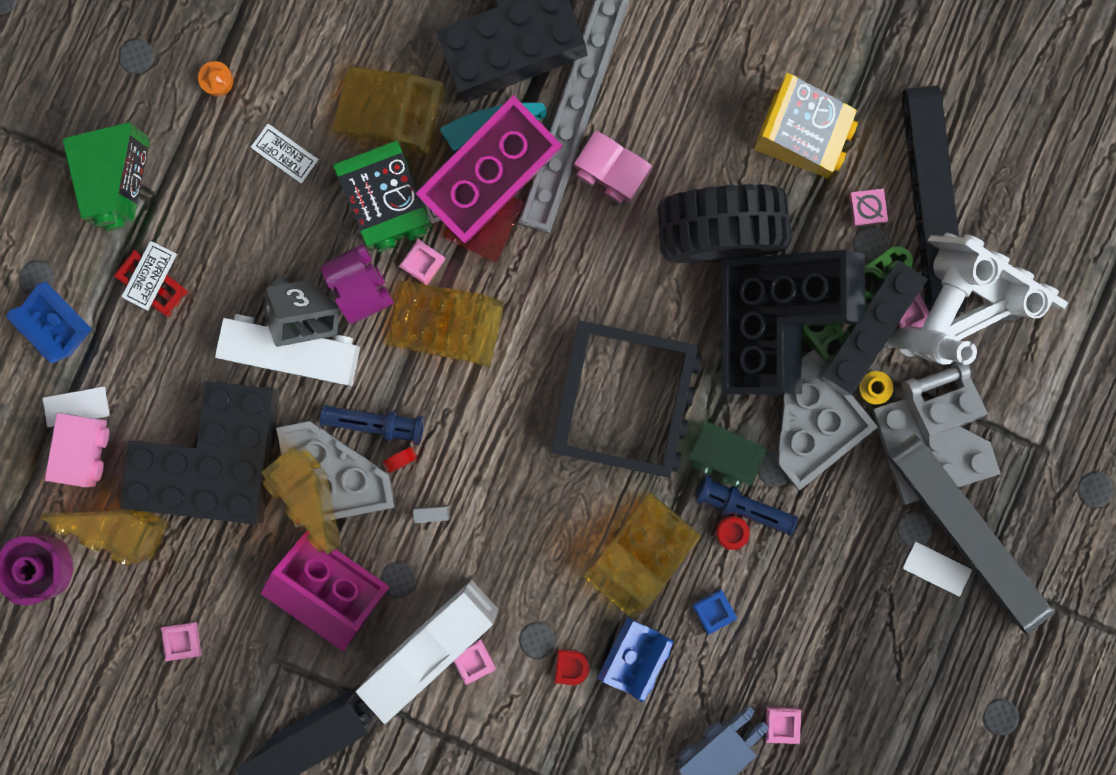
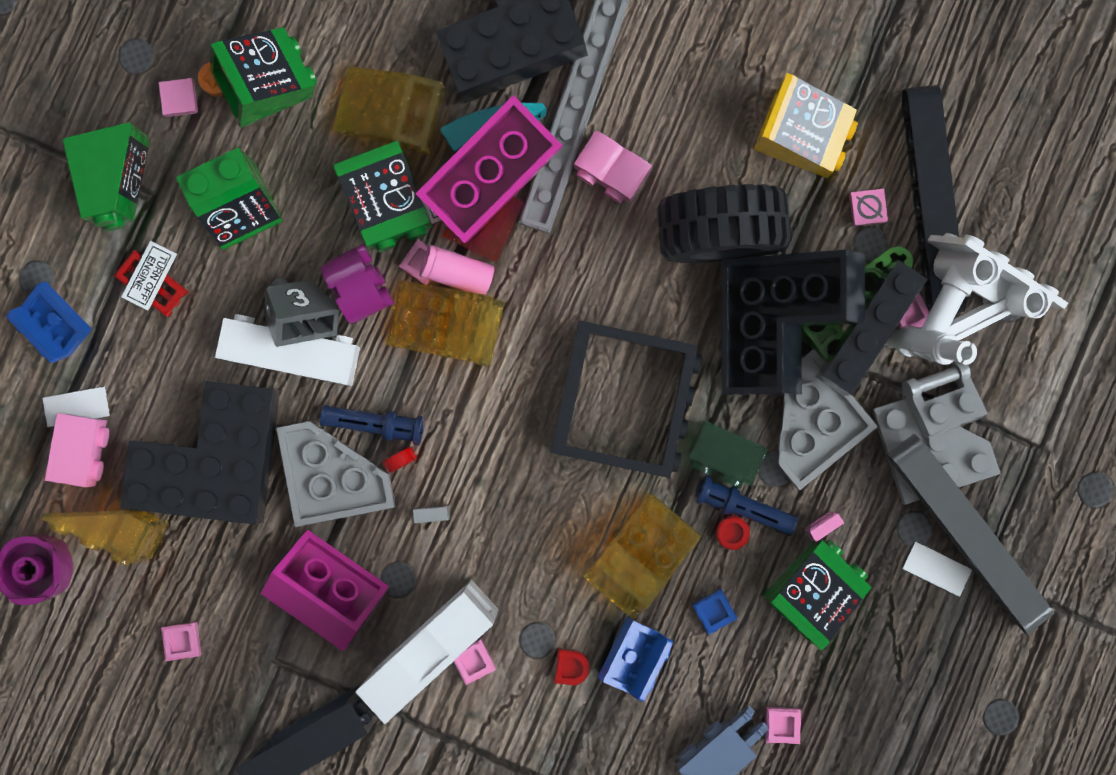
white sticker [251,124,319,183] -> none
clear yellow slope [261,446,341,555] -> none
yellow plate [859,371,893,405] -> none
none -> bright pink tile [159,78,198,117]
none -> green slope [176,147,283,250]
none -> slope [210,27,317,128]
none -> bright pink pin [419,244,494,297]
none -> slope [762,539,872,651]
none -> bright pink tile [804,511,844,542]

